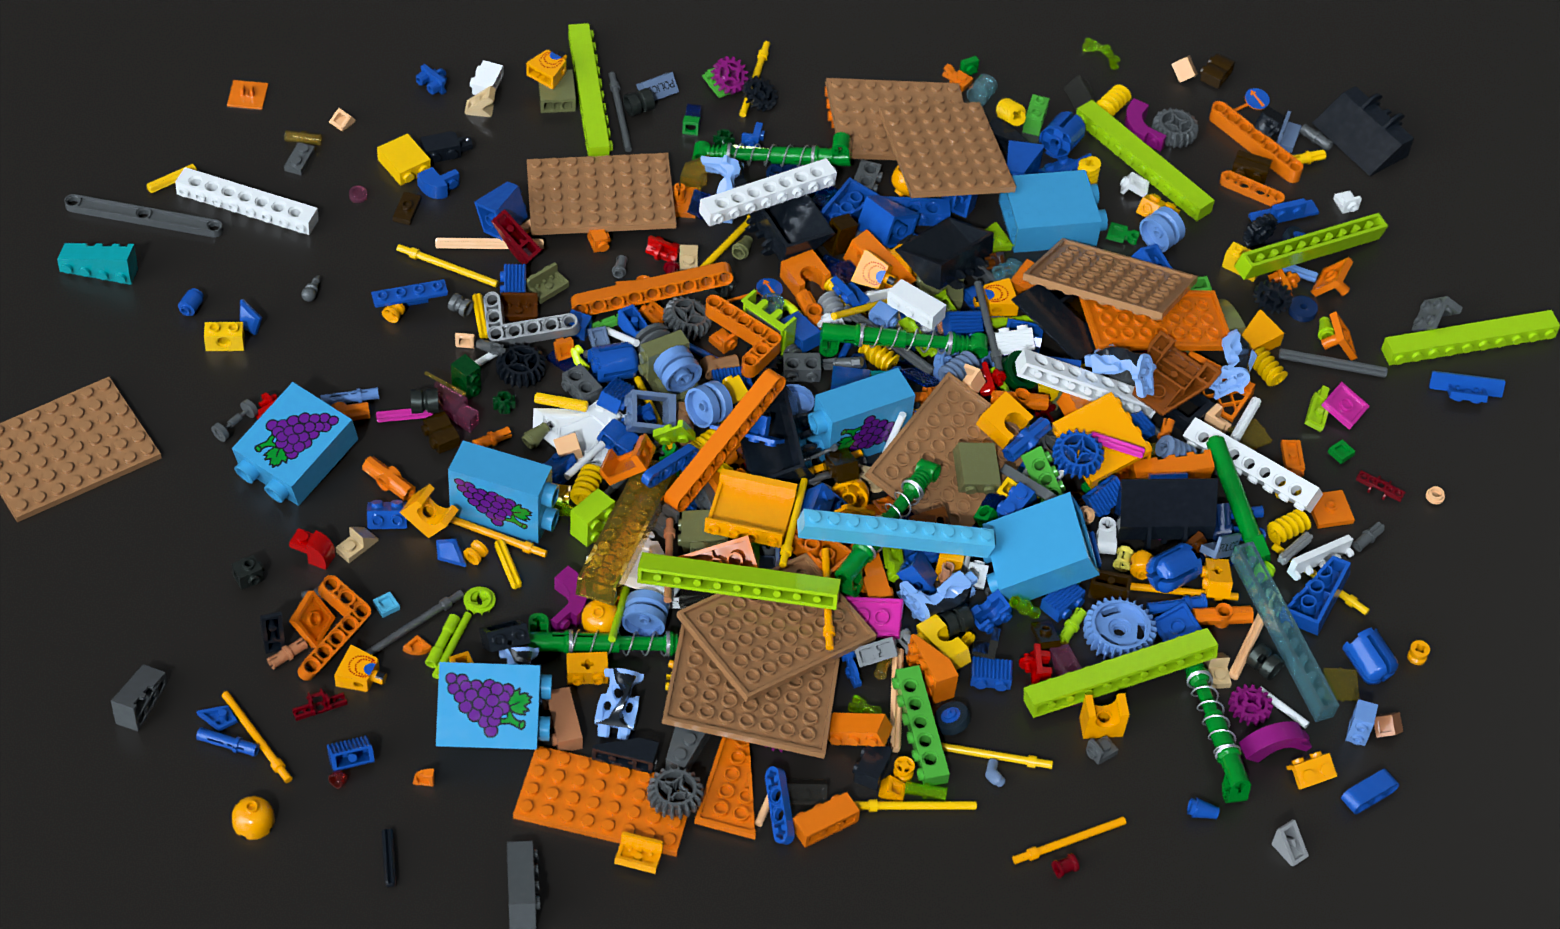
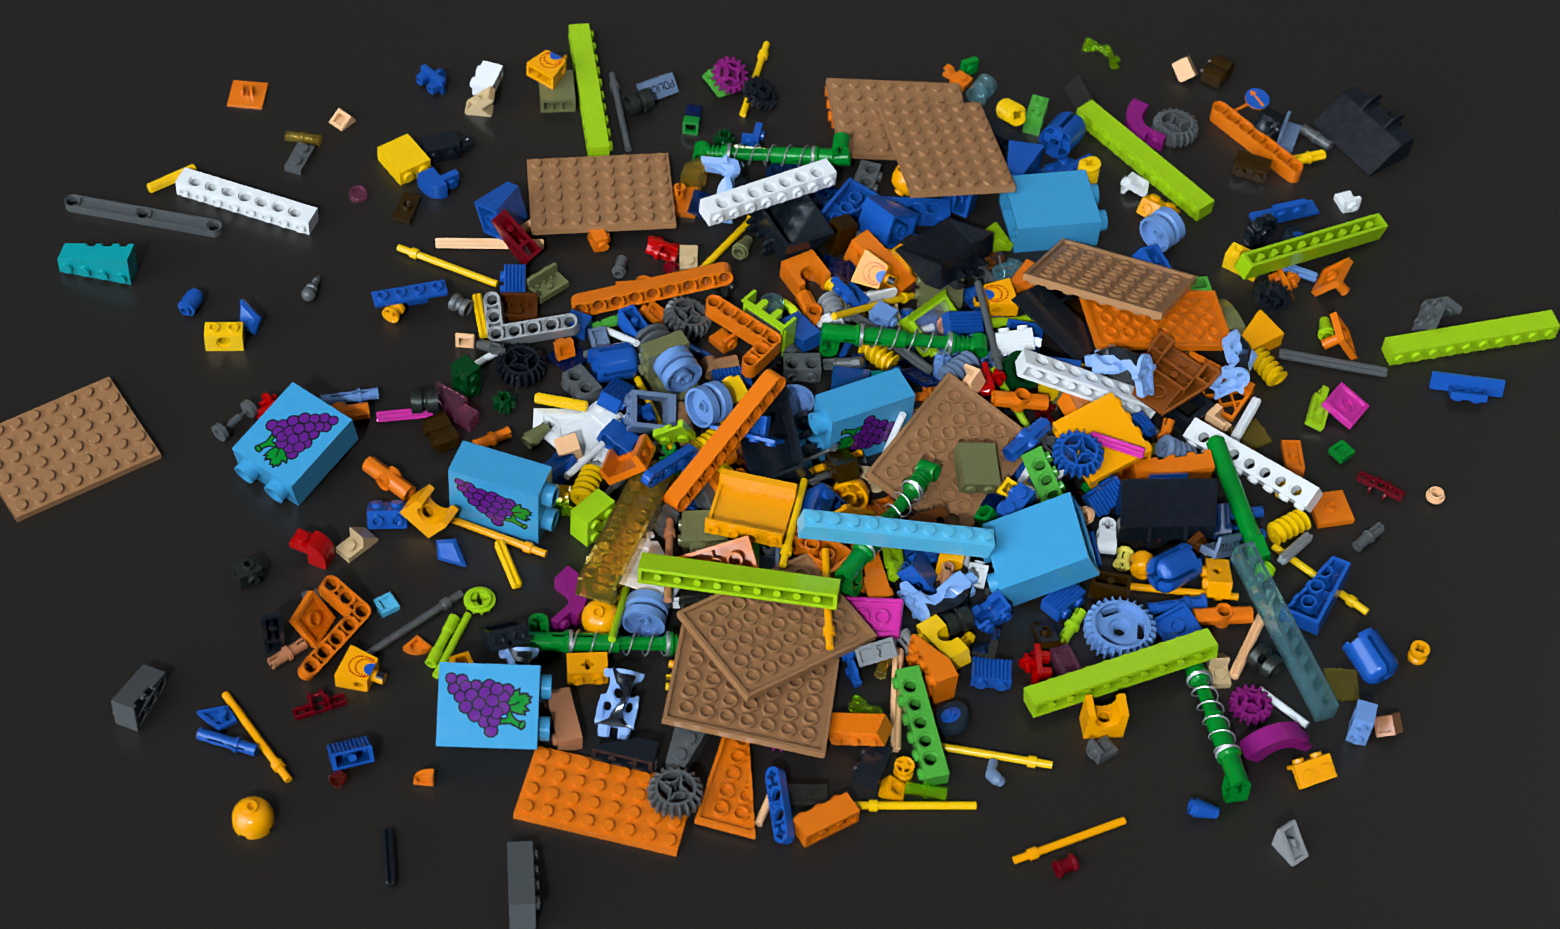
clear yellow piece [424,371,466,396] -> none
light orange wheel [463,540,489,565] -> none
neon yellow arm [570,345,590,371] -> none
light orange bracket [614,832,664,874] -> none
blue piece [727,278,783,302] -> none
white brick [887,279,946,330] -> none
light orange piece [976,391,1034,449] -> none
dark grey beam [999,464,1057,501] -> none
clear neon green pin [1009,596,1041,619] -> none
yellow piece [1096,85,1131,116] -> none
green plate [1106,222,1140,245] -> none
orange beam [1220,170,1285,207] -> none
white hinge [1287,534,1354,581] -> none
dark blue piece [1288,296,1318,322] -> none
blue beam [1341,769,1400,814] -> none

